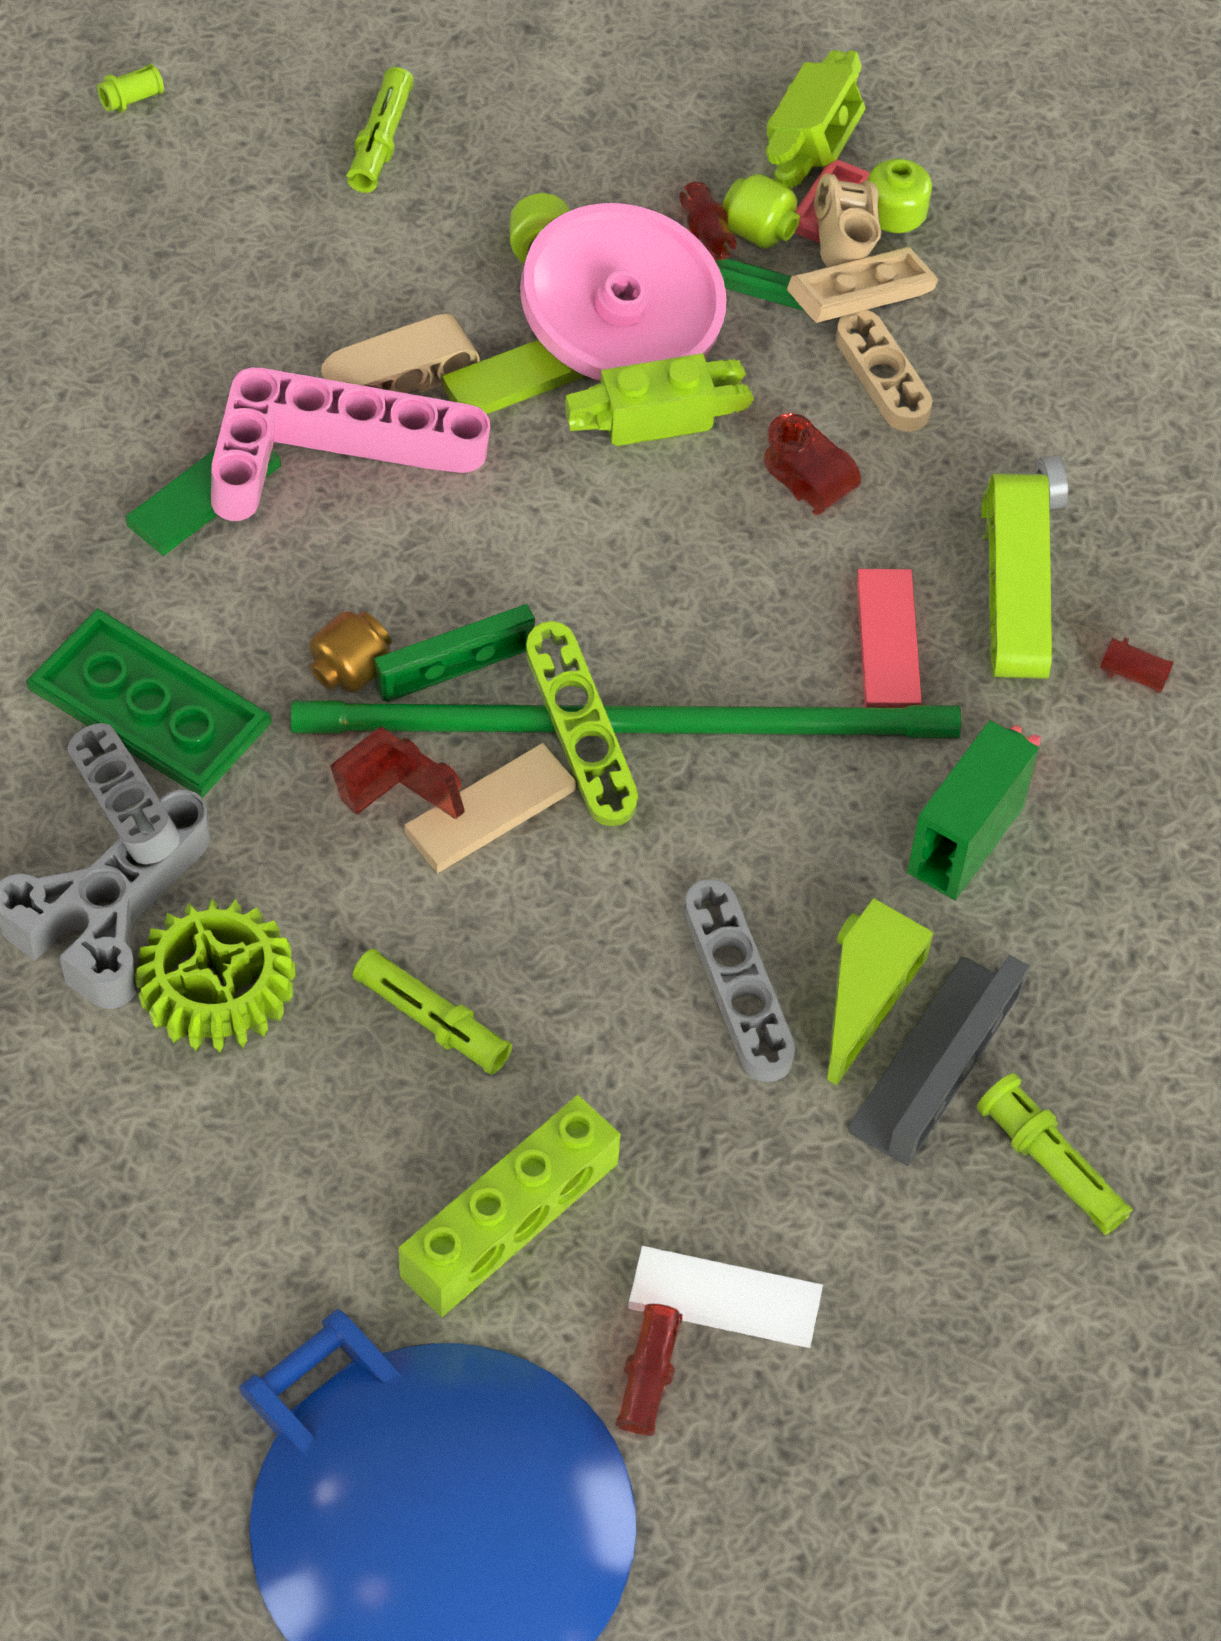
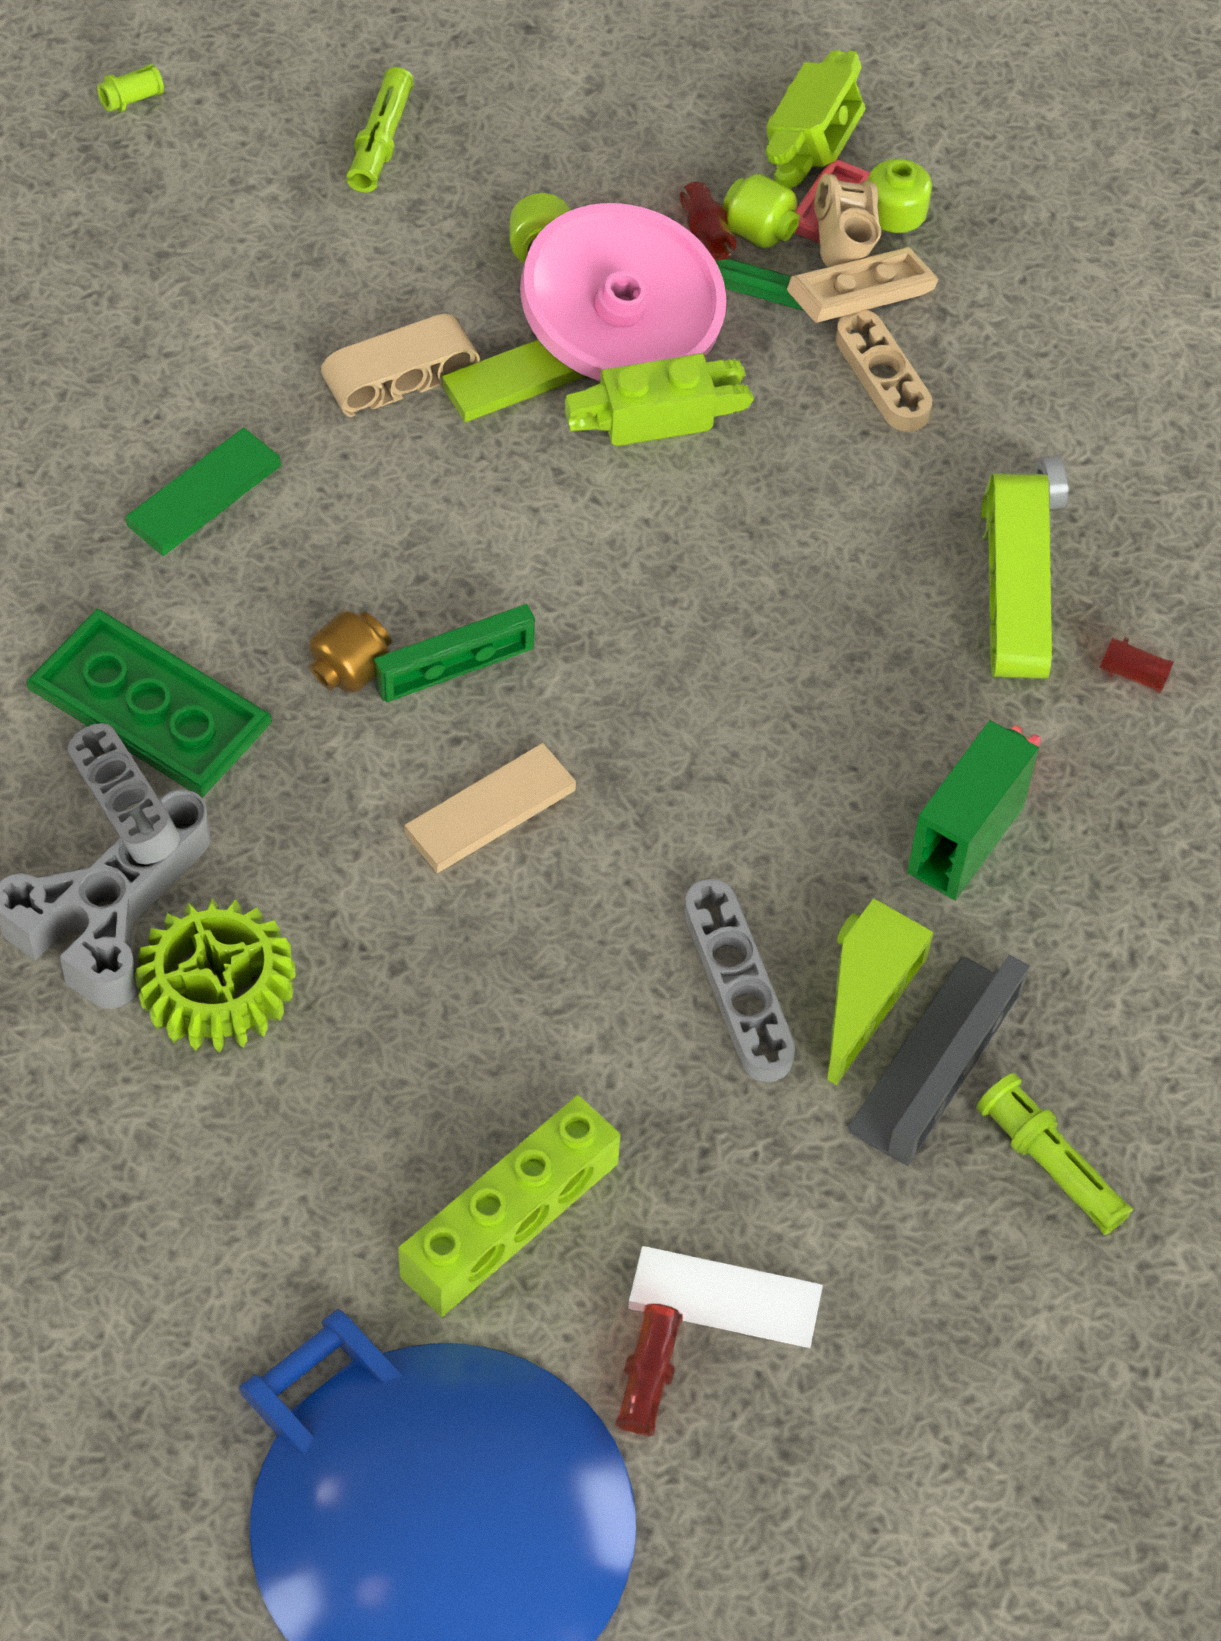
bright pink beam [211,367,490,521] -> none
green piece [291,700,961,739] -> none
clear red bracket [330,727,465,819] -> none
lime pin [352,948,512,1075] -> none
lime beam [526,621,638,827] -> none
clear red piece [764,413,861,516] -> none
coral tile [856,569,922,708] -> none

